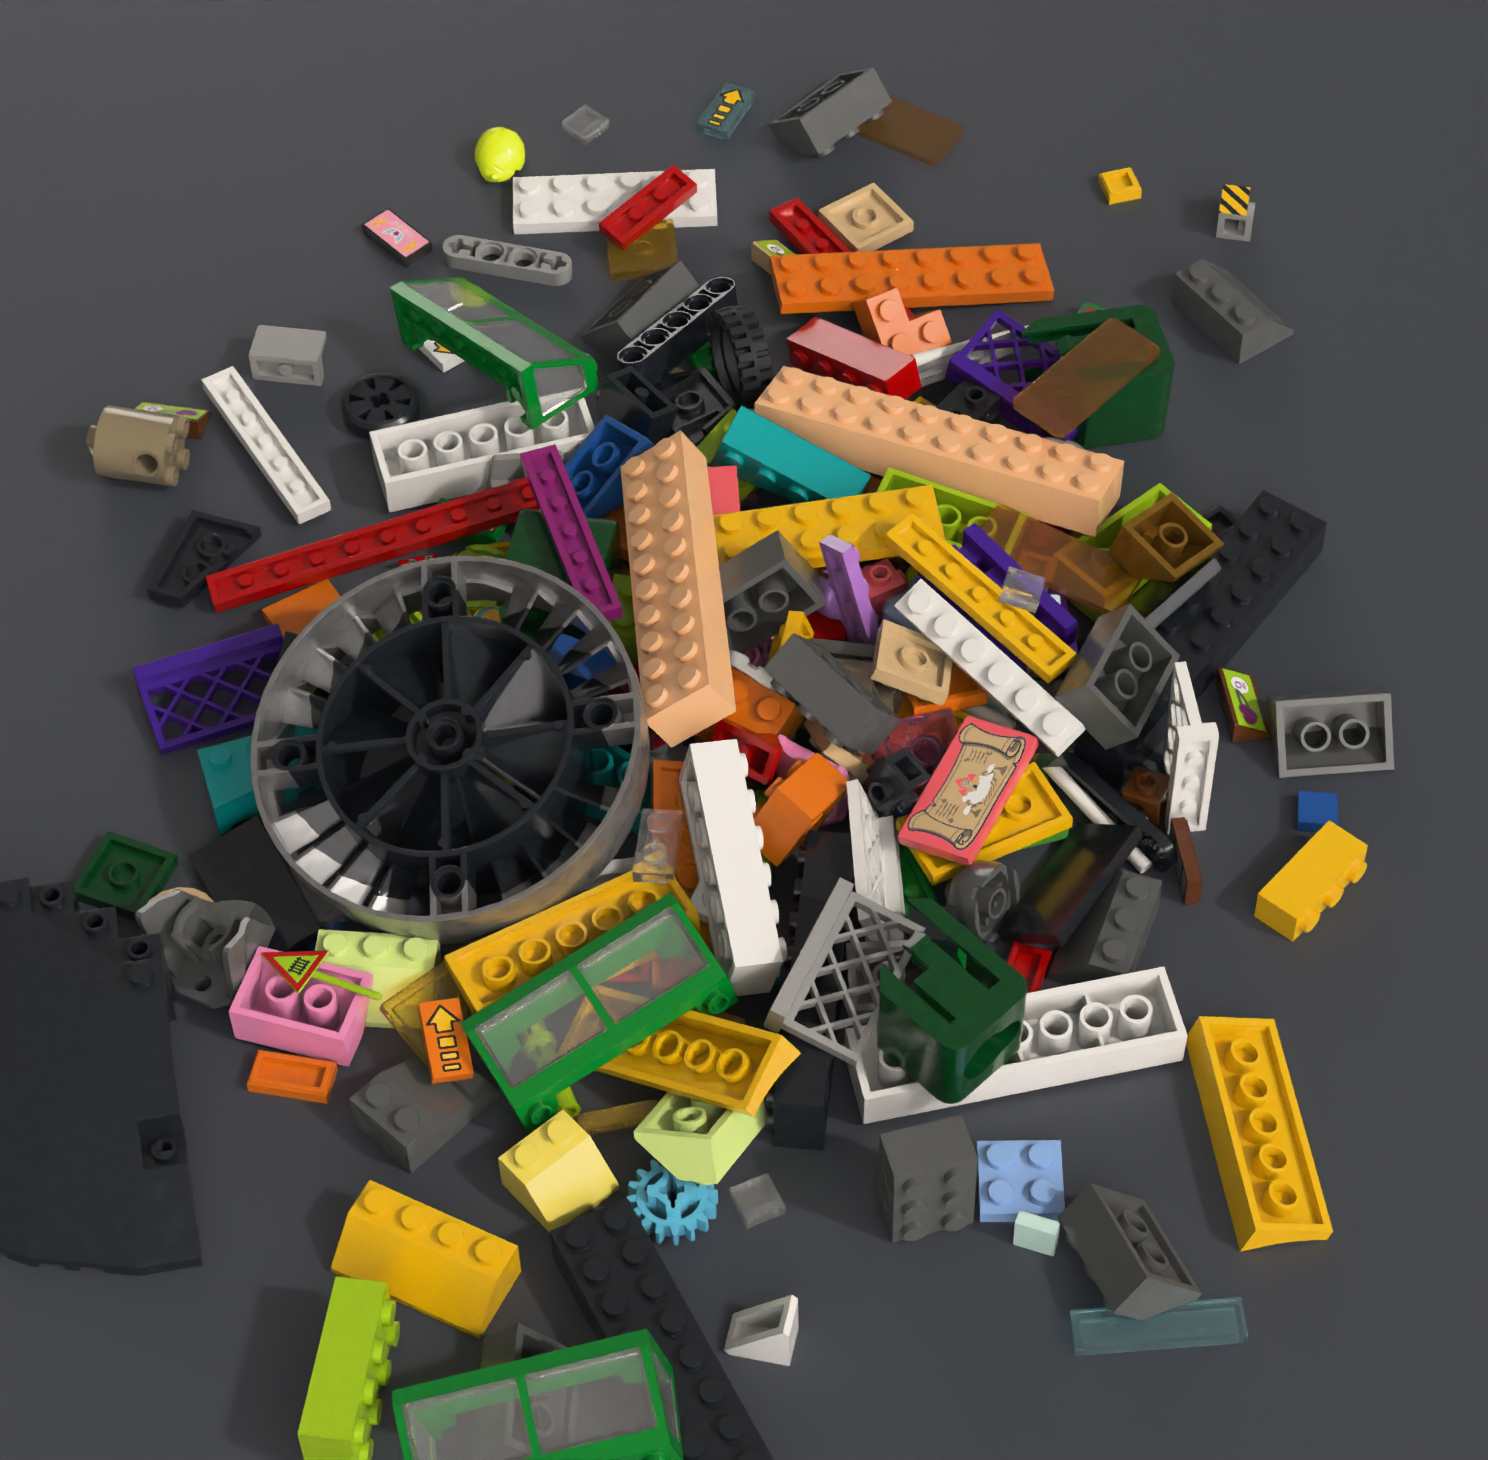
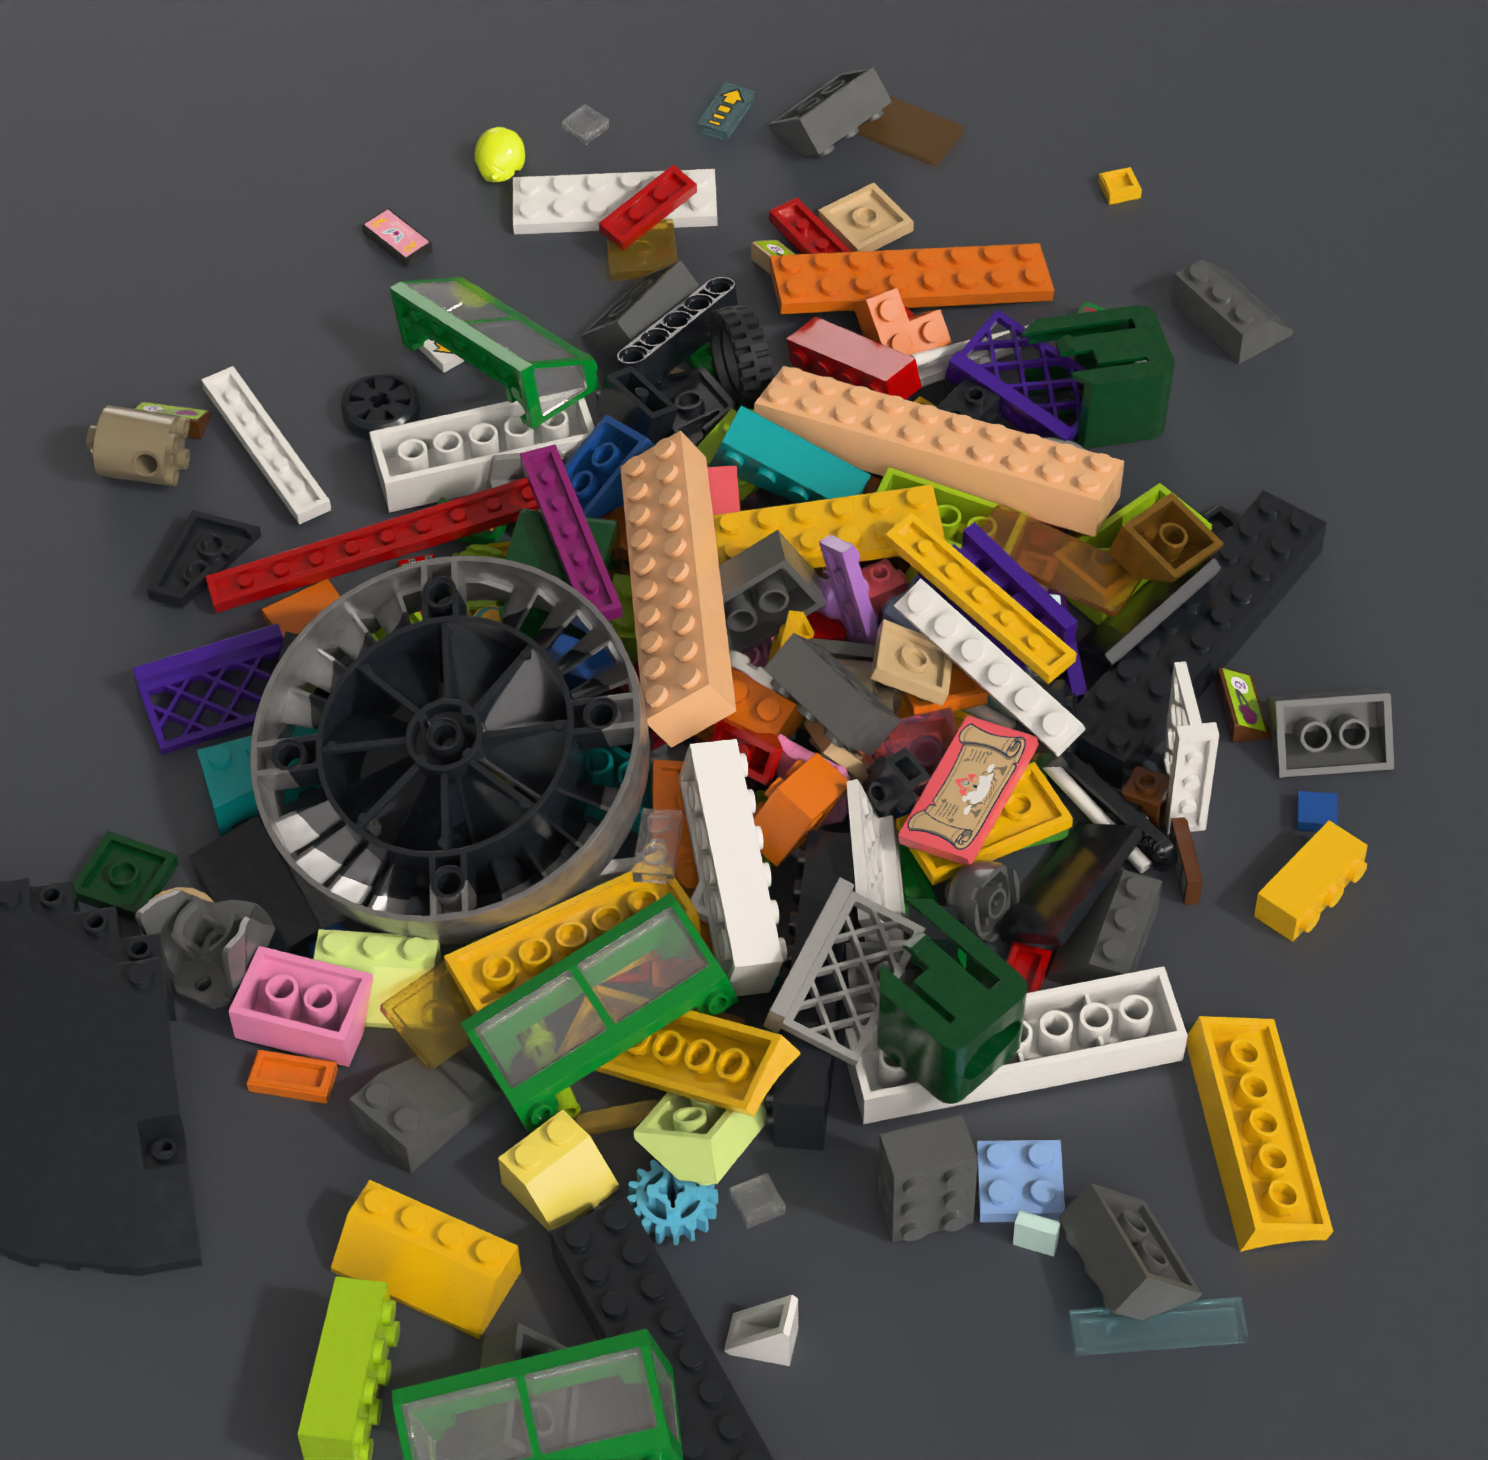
light grey panel [248,325,327,386] -> none
piece [261,950,382,1001] -> none
orange tile [417,998,474,1084] -> none
light grey beam [442,235,573,286] -> none
clear tile [998,567,1046,613] -> none
clear orange piece [1012,318,1160,438] -> none
dark grey brick [1054,604,1180,750] -> none
brick [1216,184,1256,242] -> none

